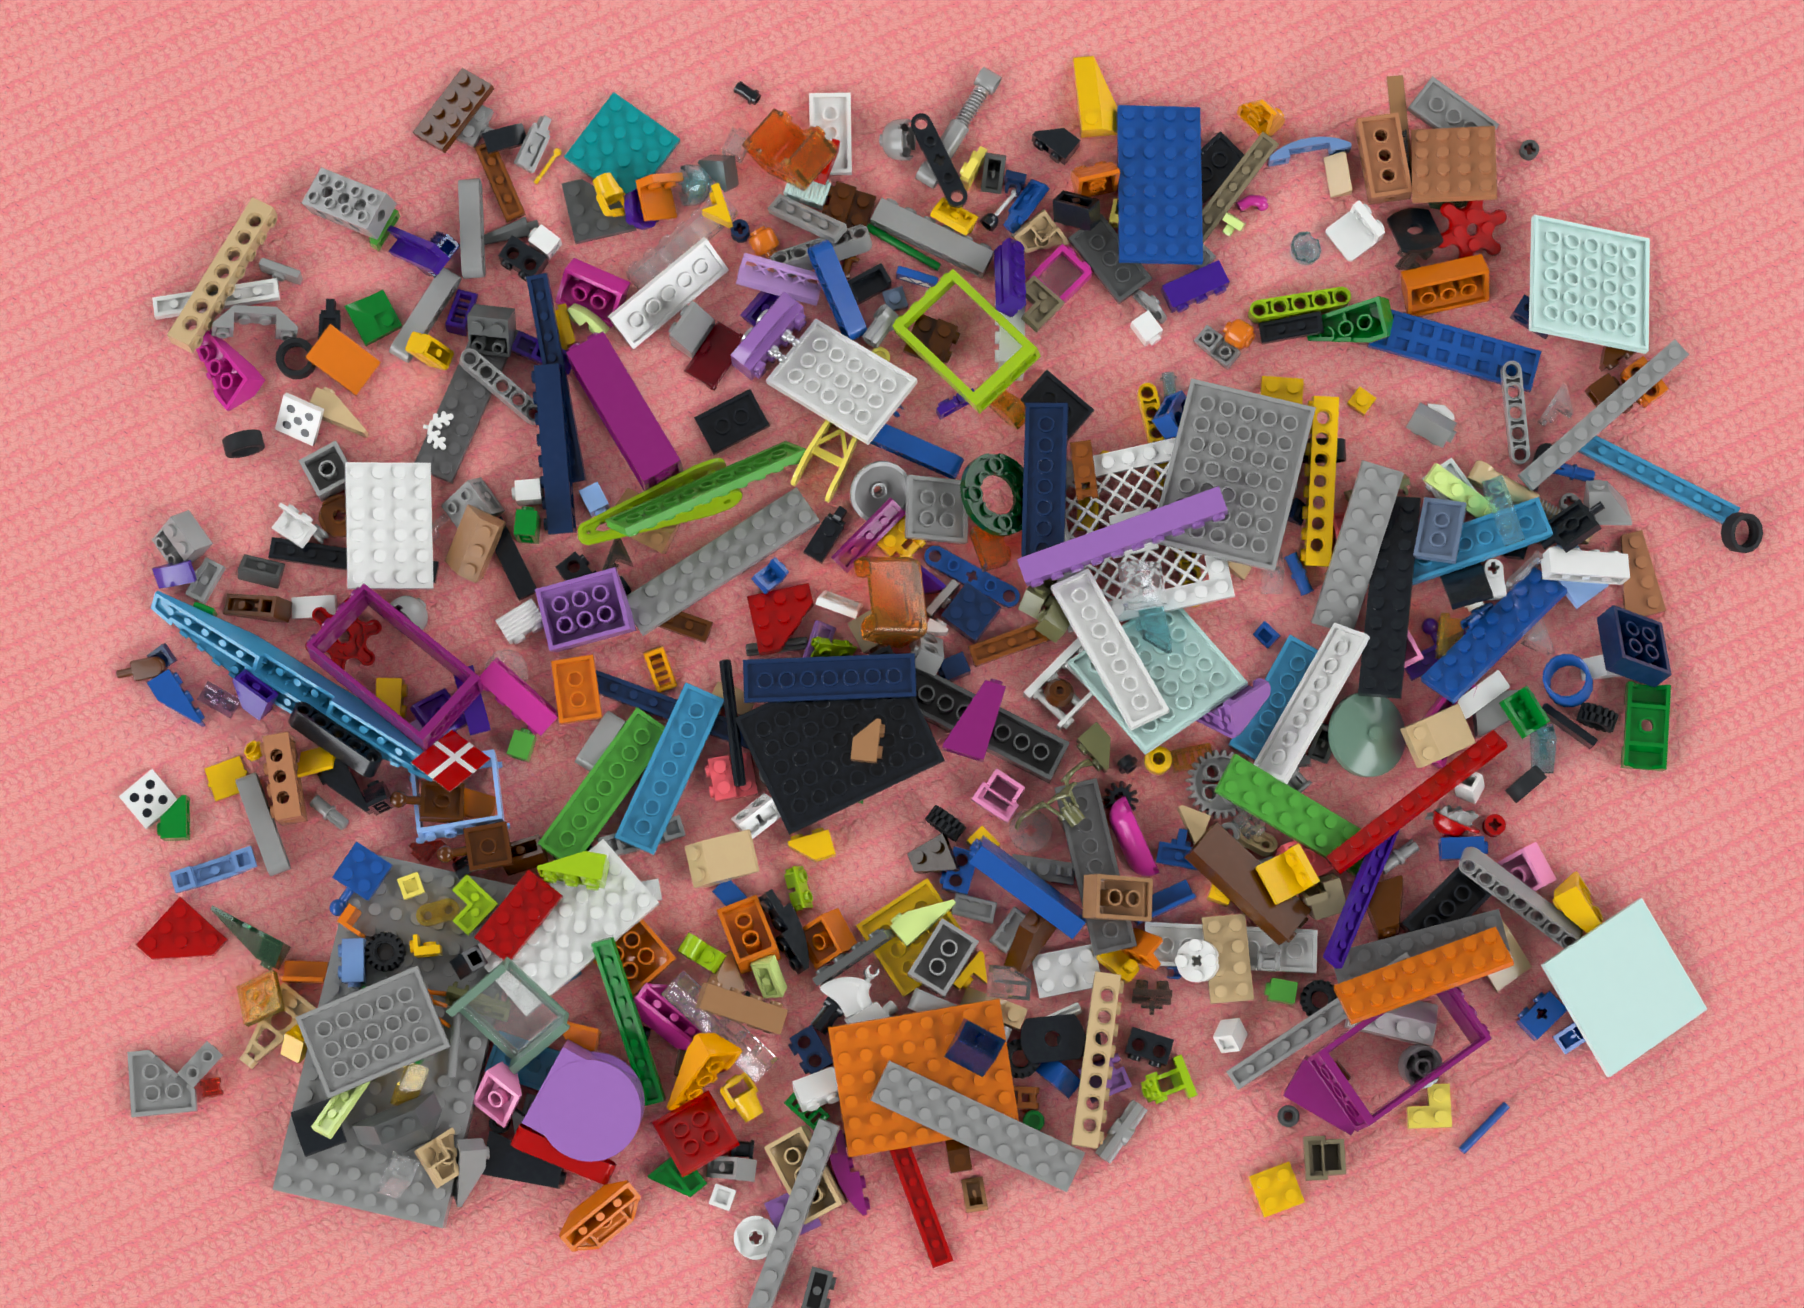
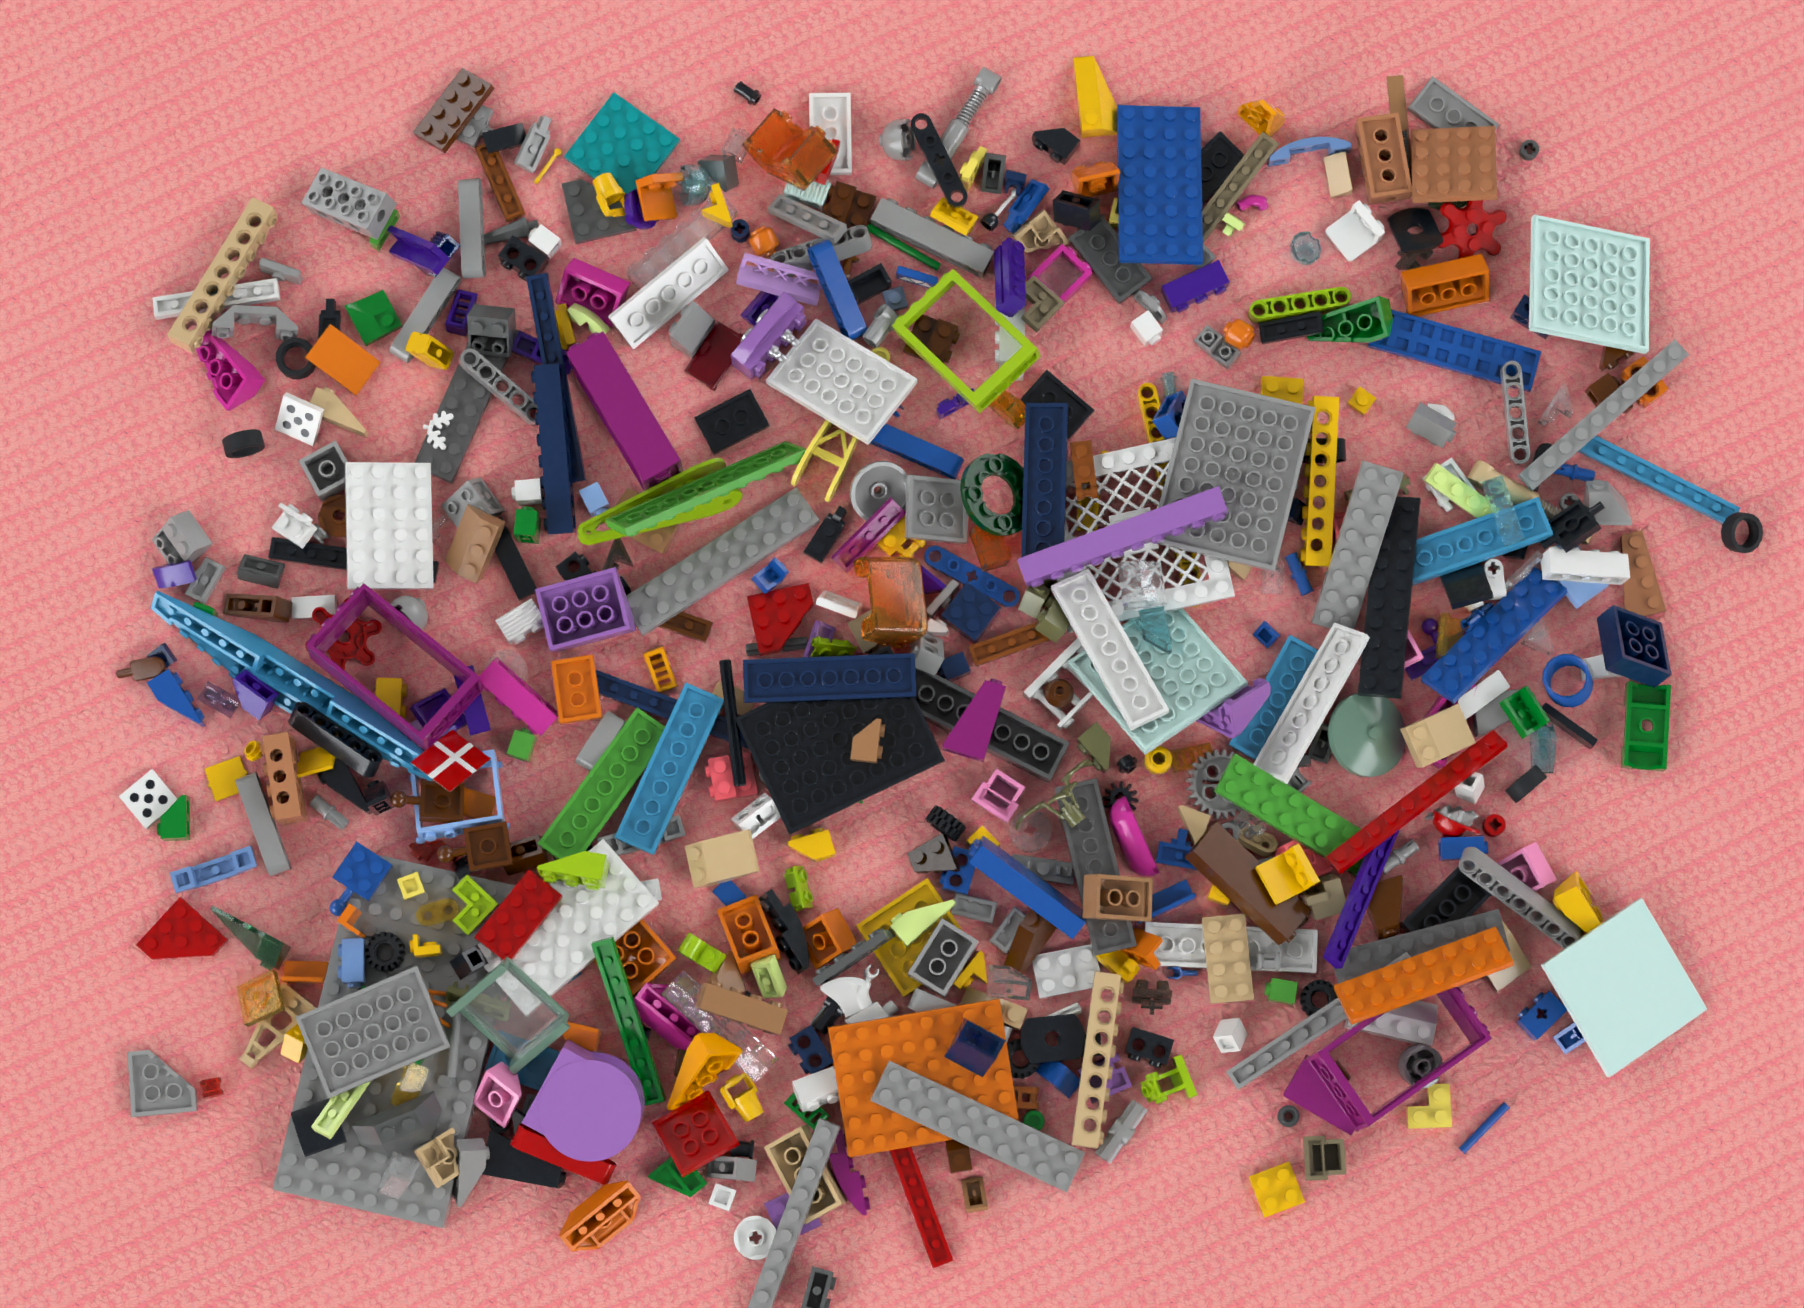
light grey hinge [177,1041,223,1088] -> none
white plate [1175,939,1219,983] -> none
sand blue plate [1413,497,1467,564] -> none
black tyre [1576,702,1619,733] -> none

